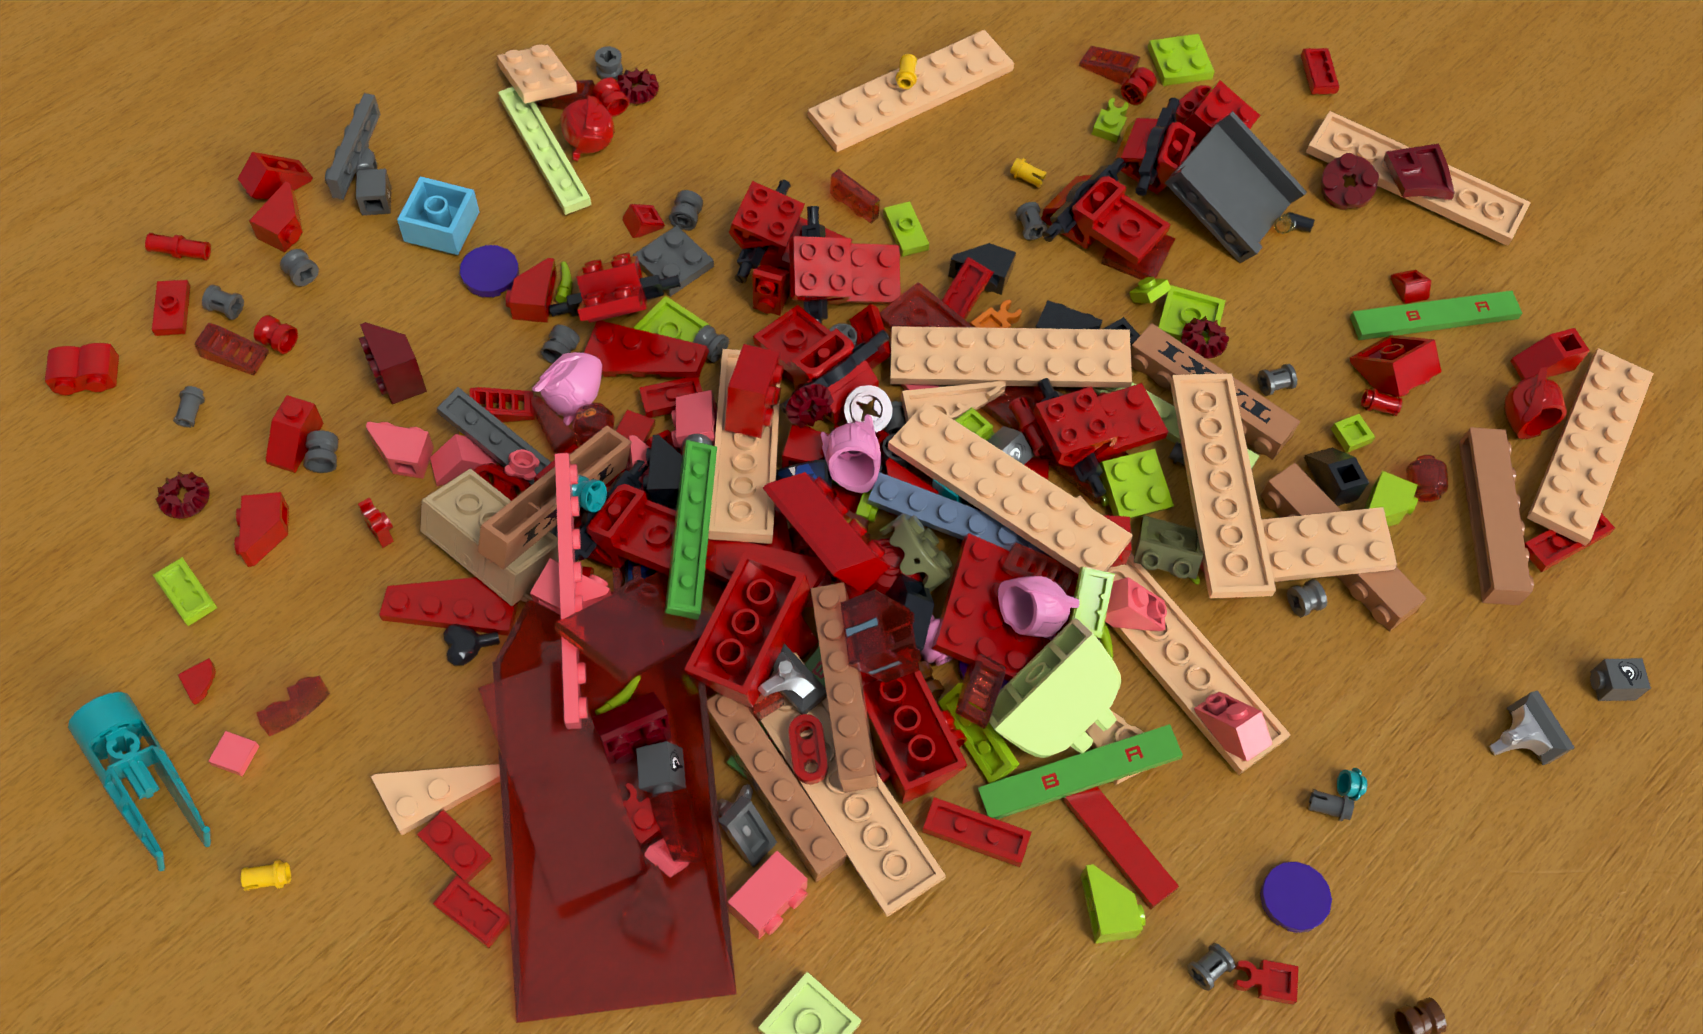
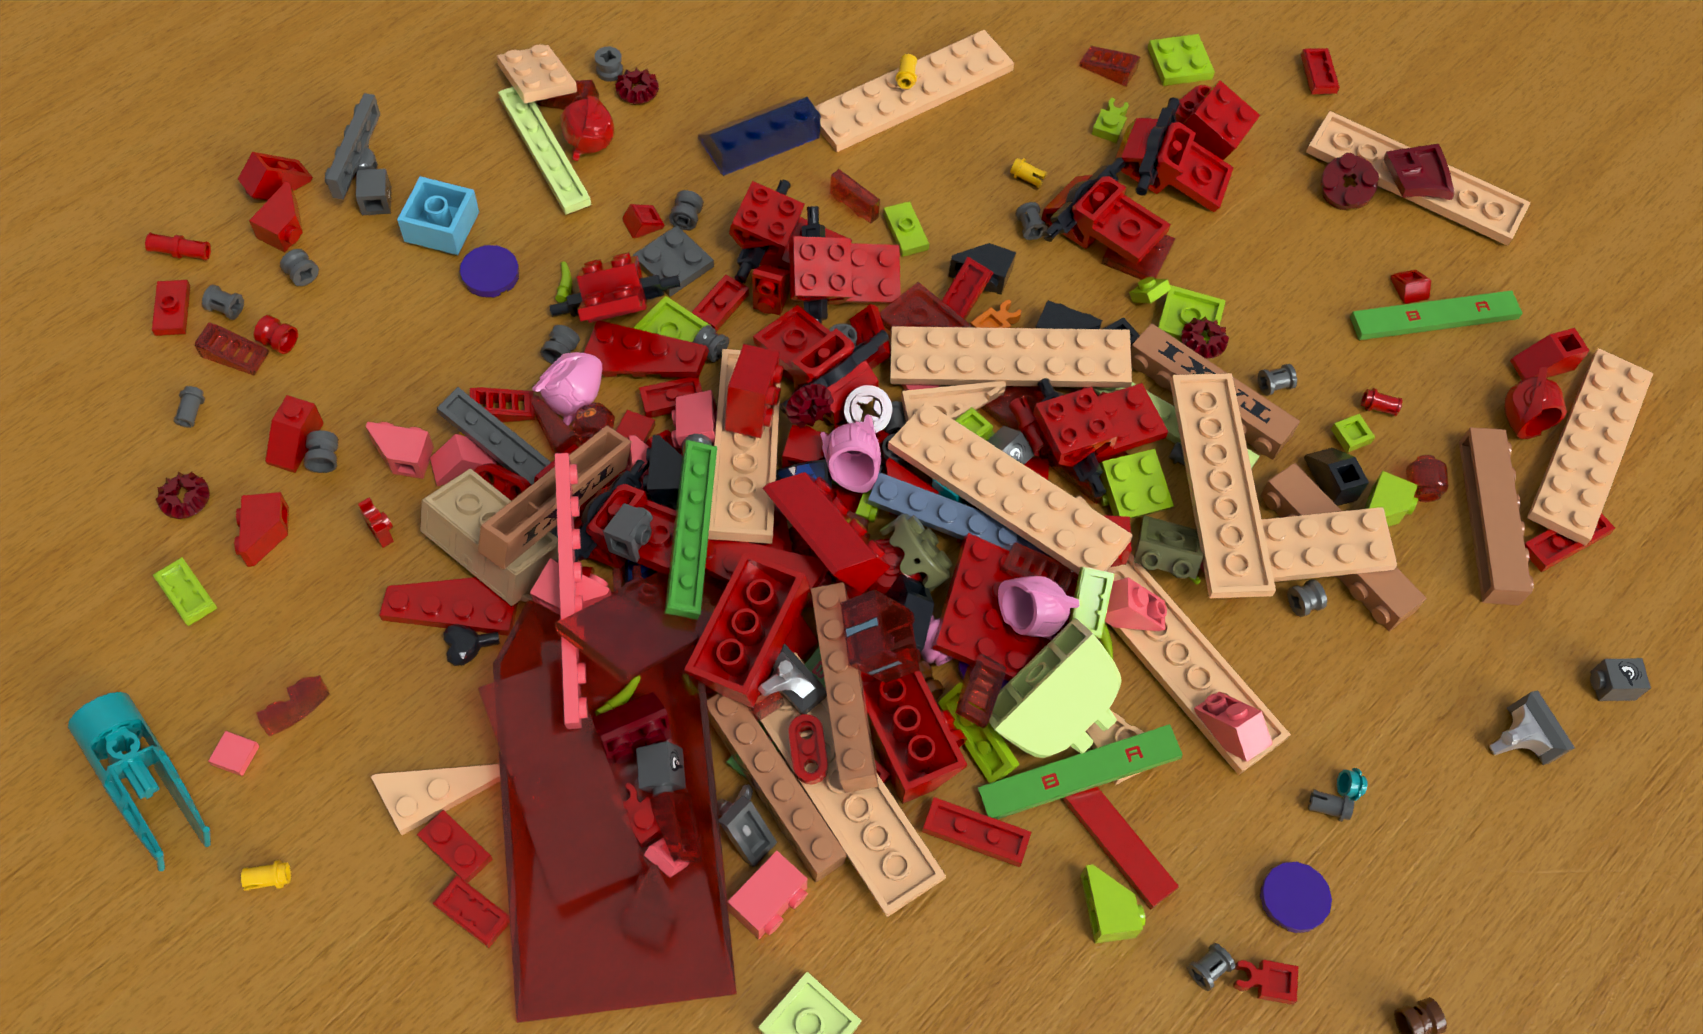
red brick [45,343,119,395] -> none
red tile [178,658,216,705] -> none
dark red slope [359,322,427,405] -> none
coral plate [504,449,540,480] -> none
red slope [506,258,557,323] -> none
teal wheel [572,475,607,512] -> none
red wheel [593,77,629,117] -> none
red wheel [1120,67,1157,105] -> none
dark grey panel [1165,111,1307,264] -> none
arm [1274,212,1315,234] -> none
red slope [1350,335,1442,397] -> none
none -> dark grey brick [603,503,653,563]
none -> red plate [691,274,749,332]
none -> clear blue slope [698,97,821,176]

